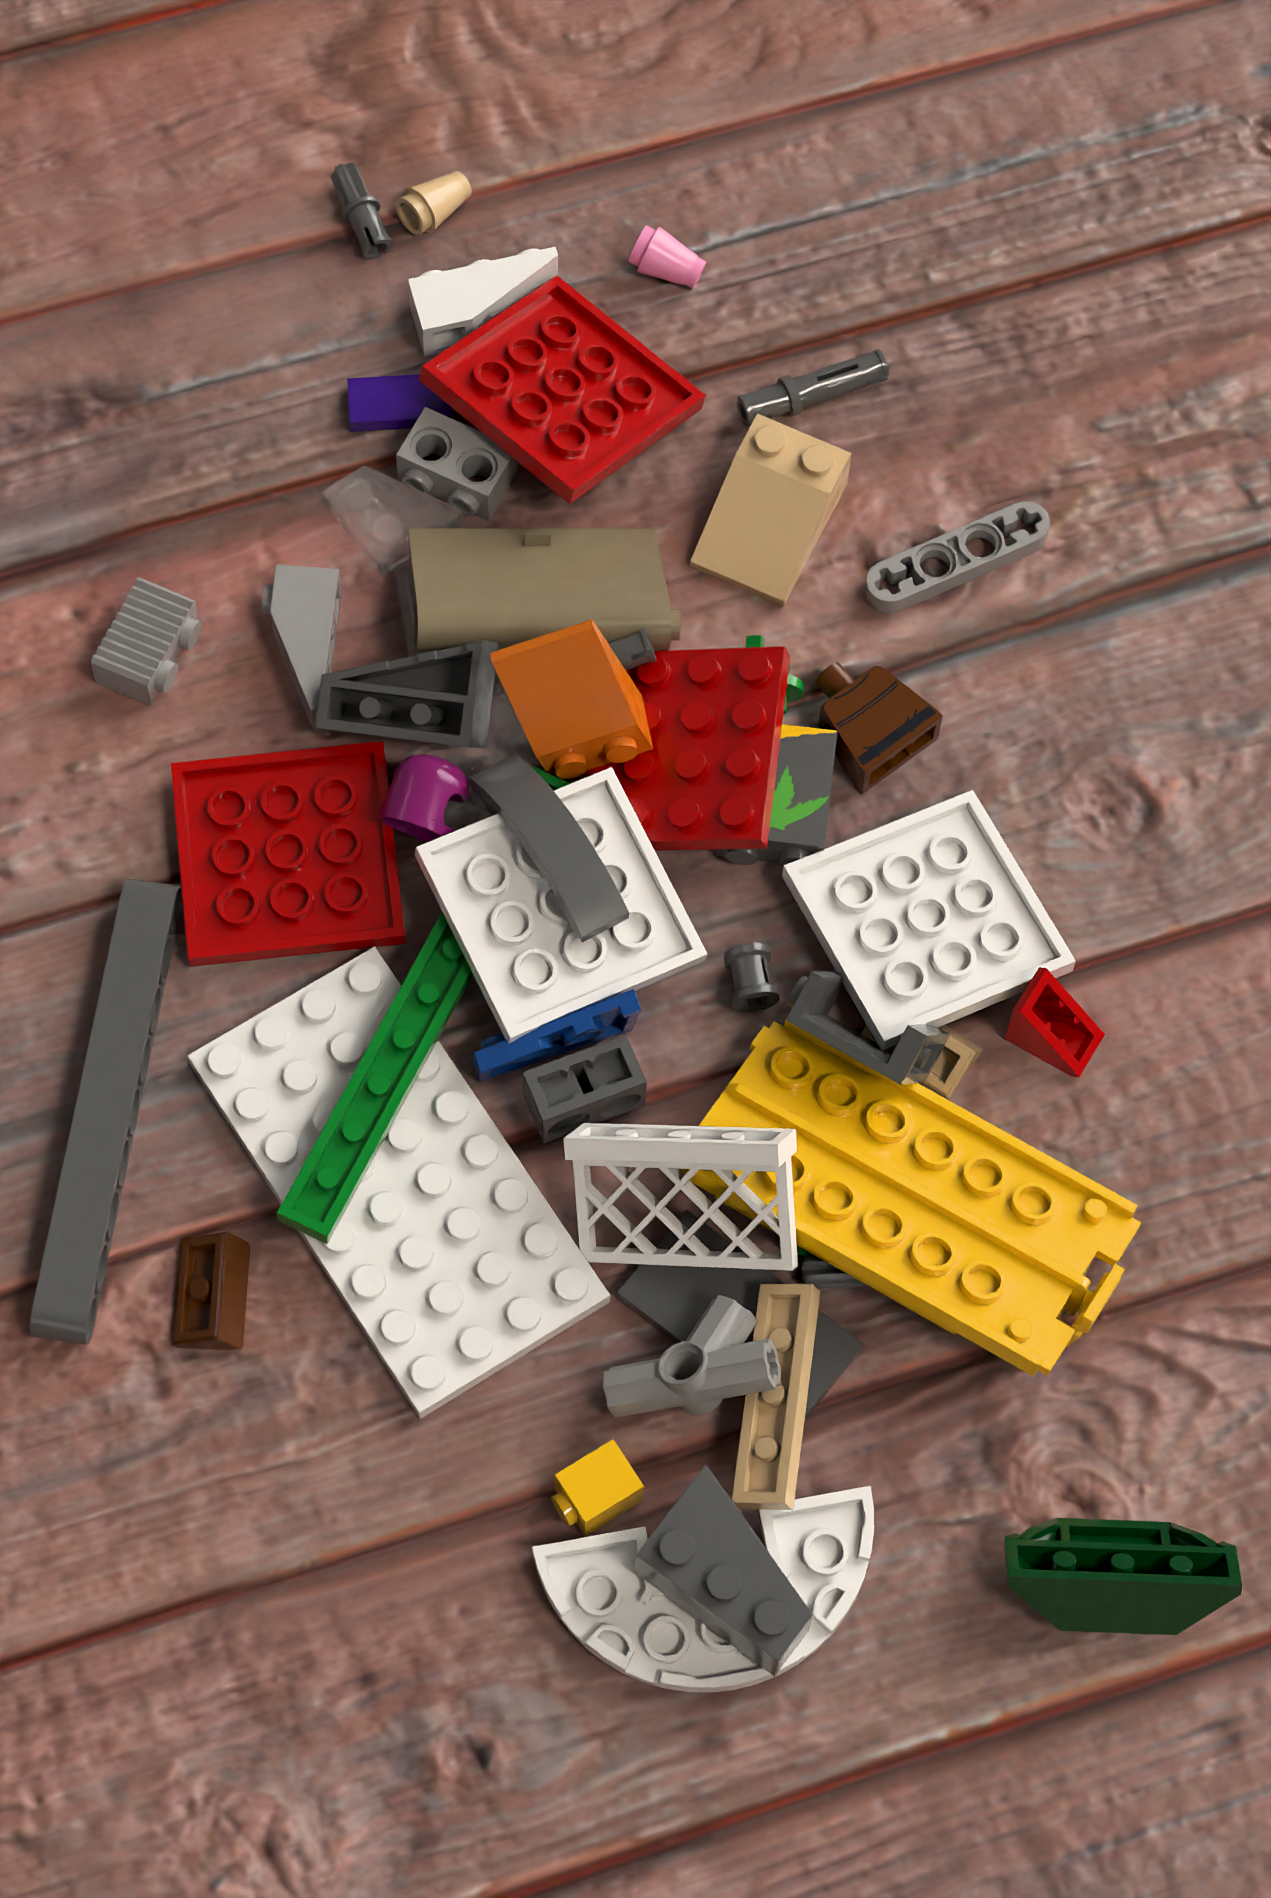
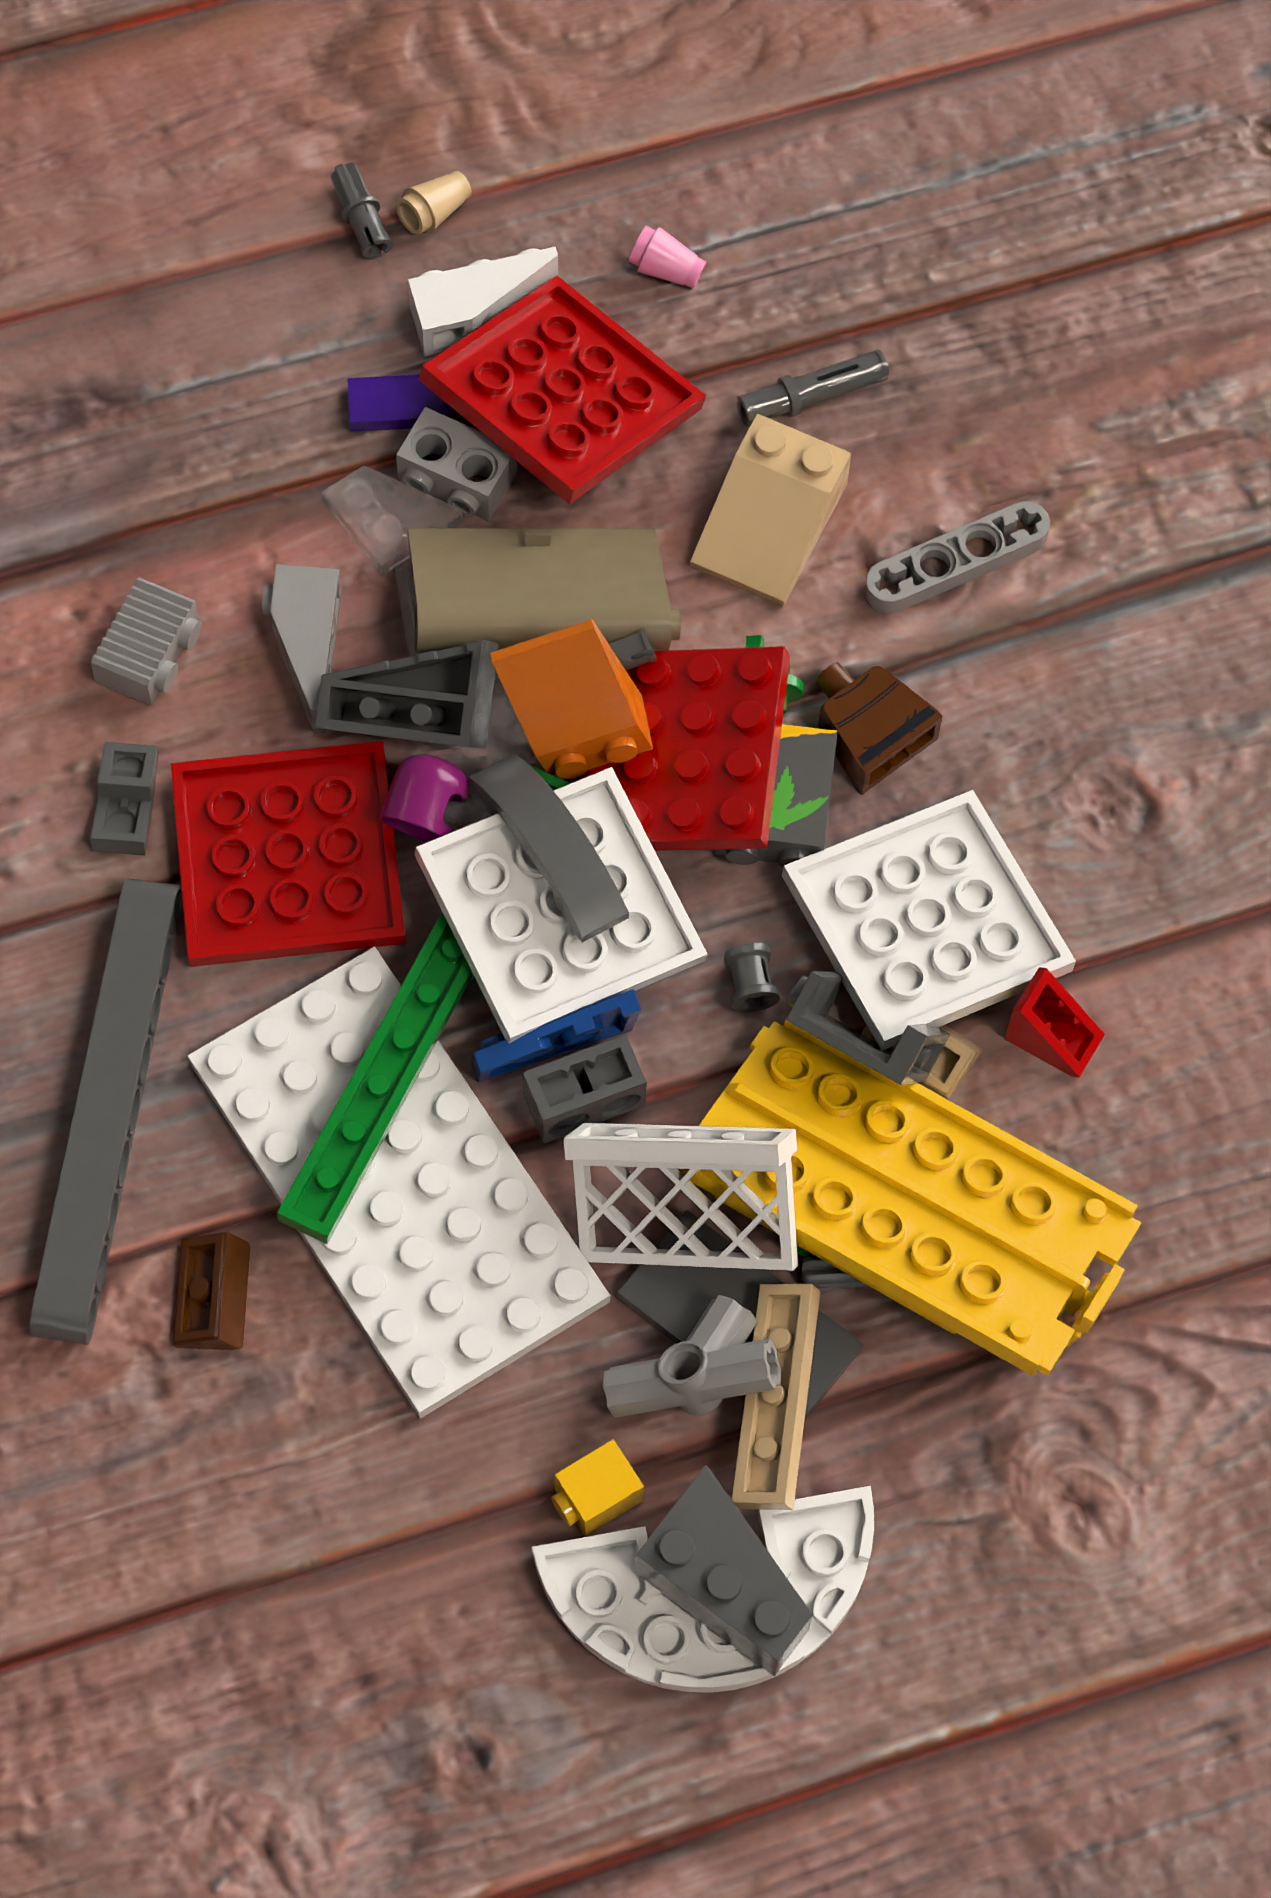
dark green wedge [1004,1518,1242,1635] -> none
none -> dark grey slope [90,742,159,855]

